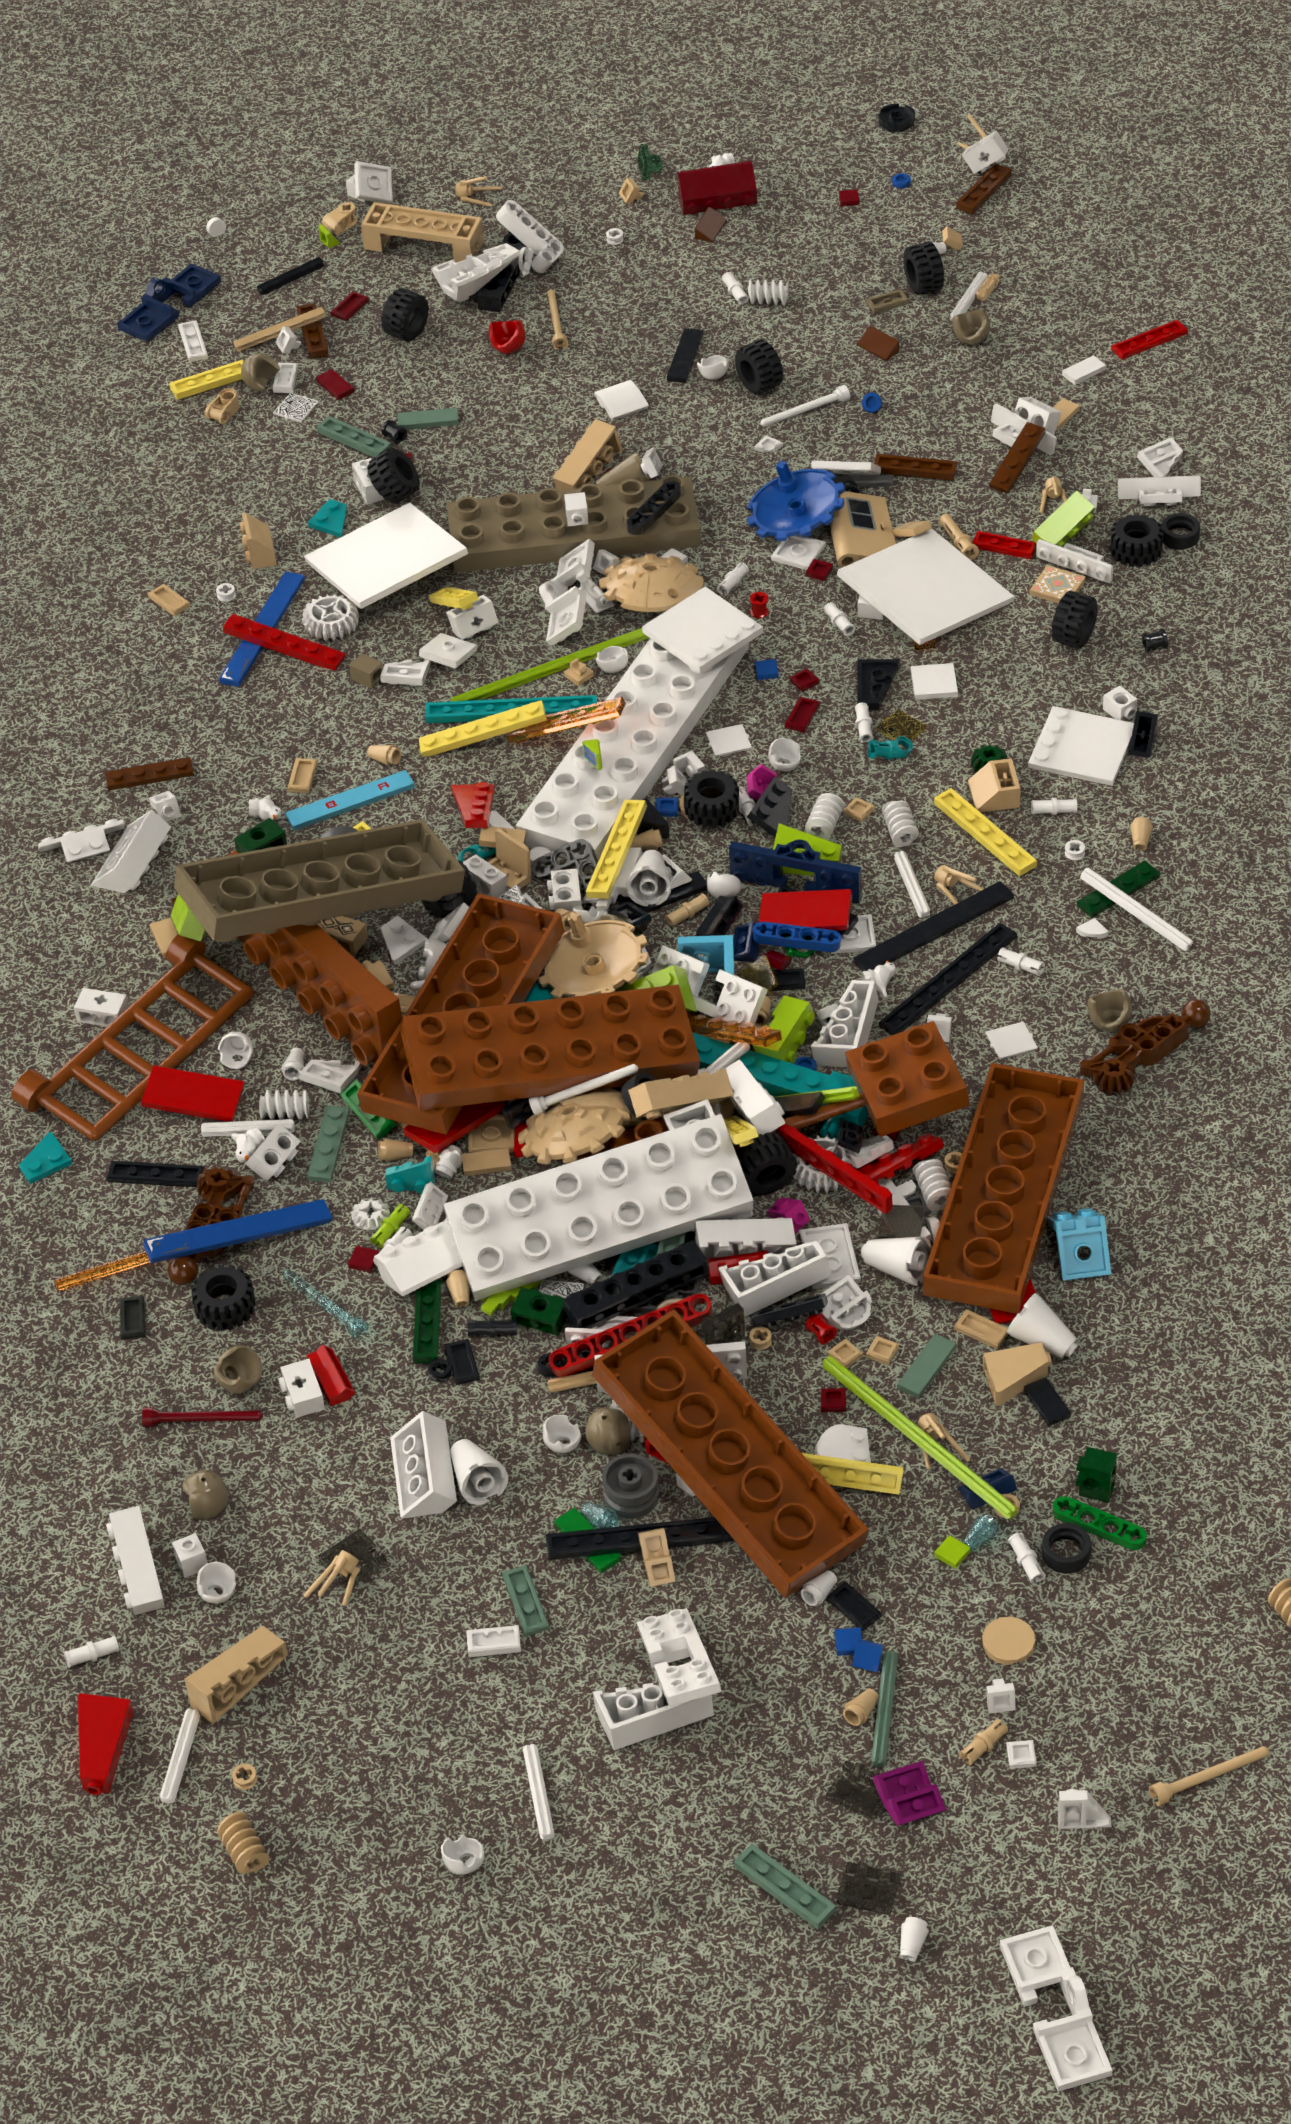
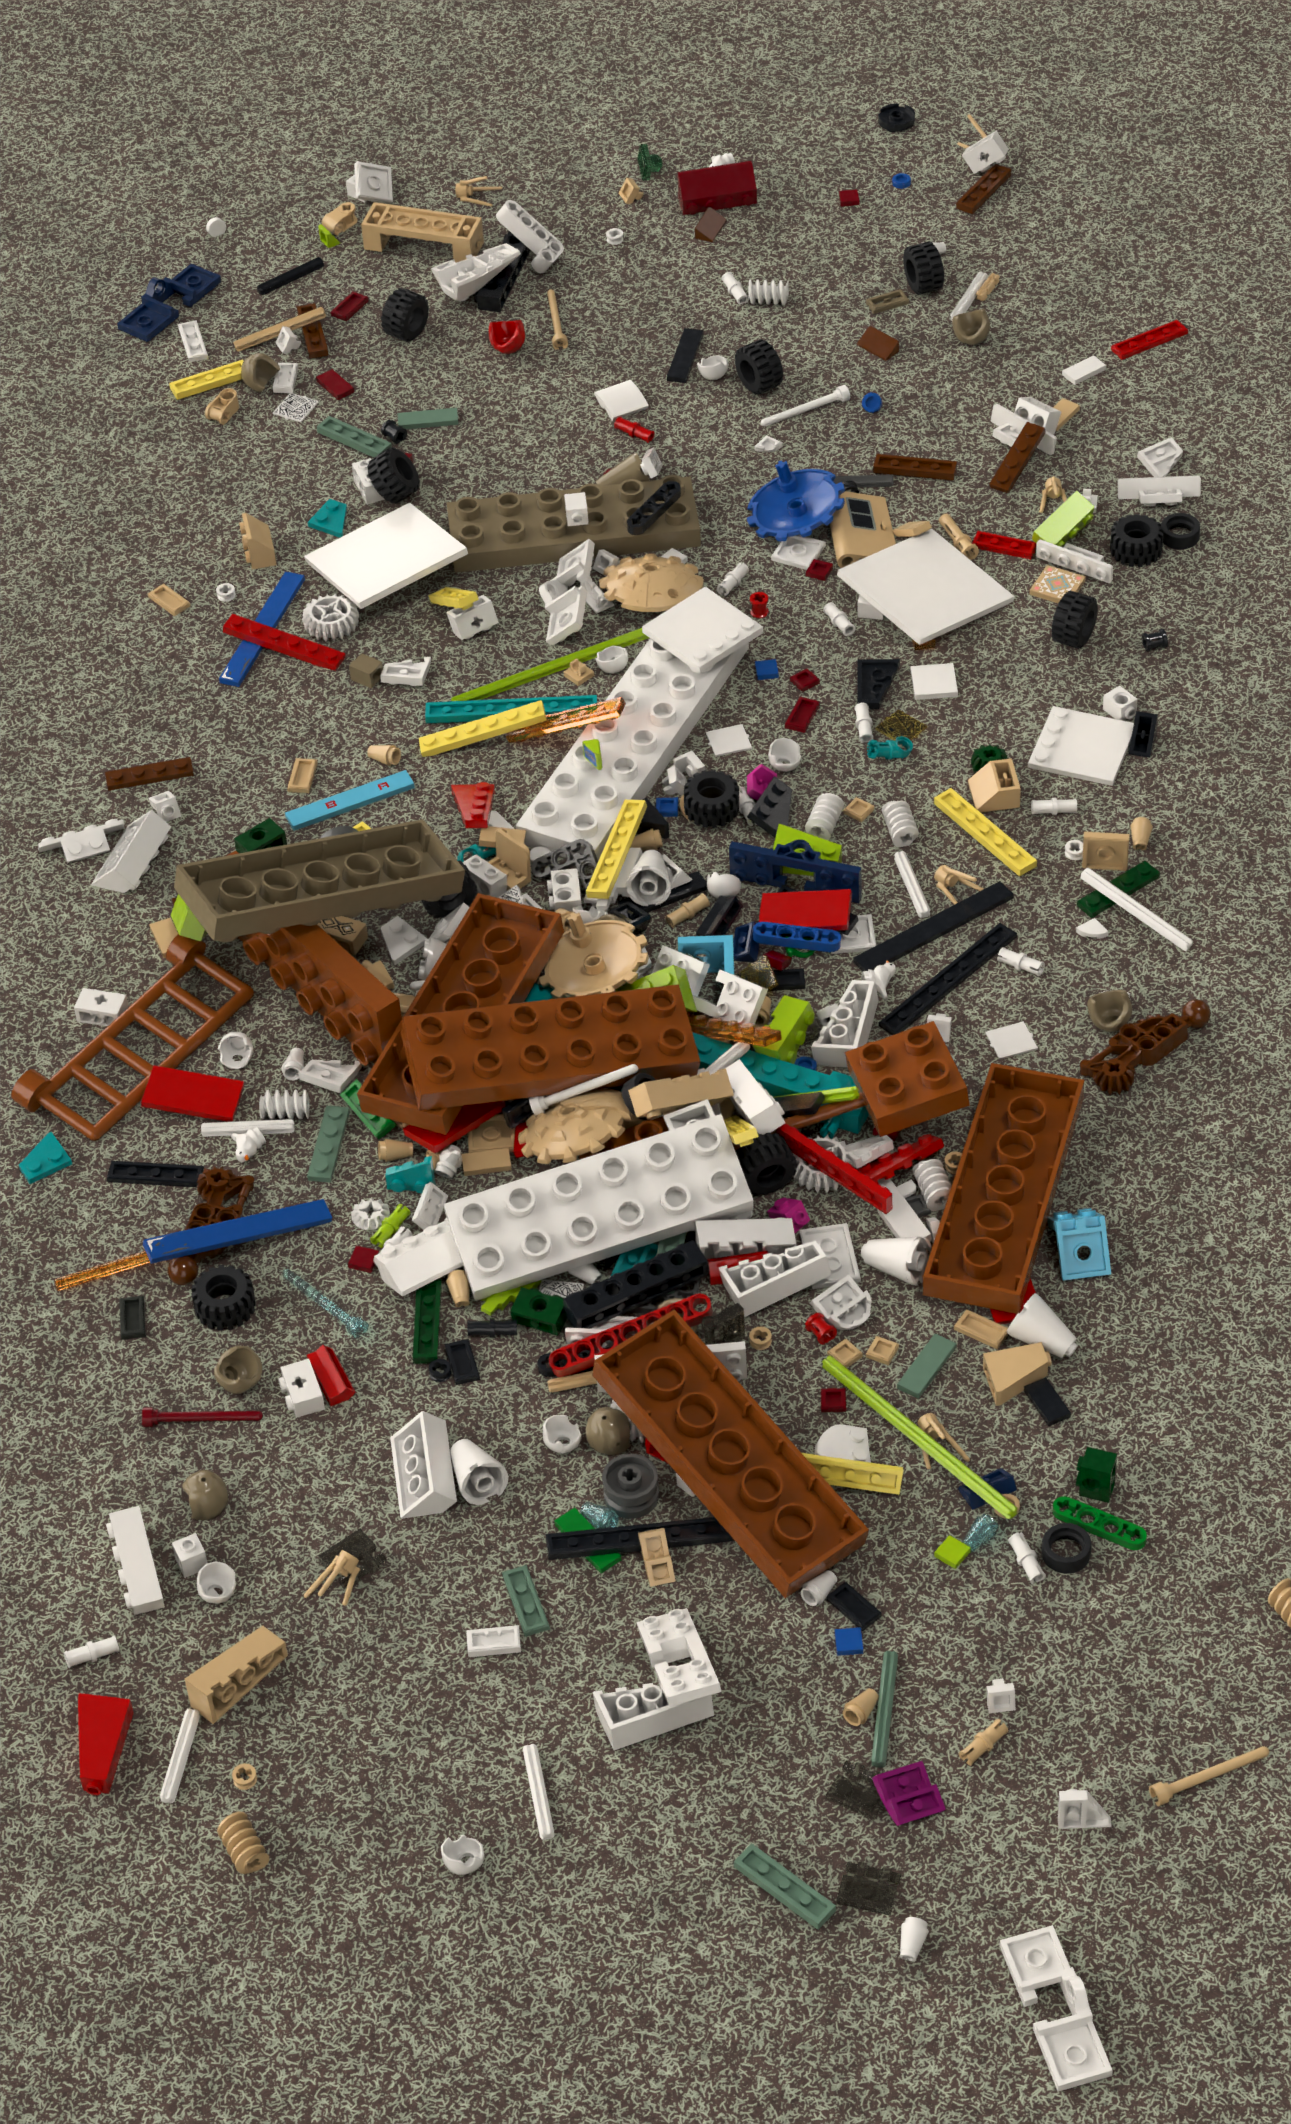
white brick [245,1123,300,1181] -> none
white animal [249,795,281,820] -> none
white plate [419,633,477,668] -> none
white piece [518,247,534,278] -> none
tan wedge [553,419,623,490] -> none
black plate [752,1293,828,1328] -> none
white tile [811,461,881,475] -> none
black slope [835,1119,863,1154] -> none
blue tile [852,1639,884,1673] -> none
clear smoke piece [878,1205,925,1239] -> none
tan tile [942,226,963,250] -> none
tan tile [982,1617,1035,1665] -> none
white tile [1006,1740,1037,1769] -> none
none -> red pin [614,417,655,443]
none -> tan tile [1082,832,1129,871]

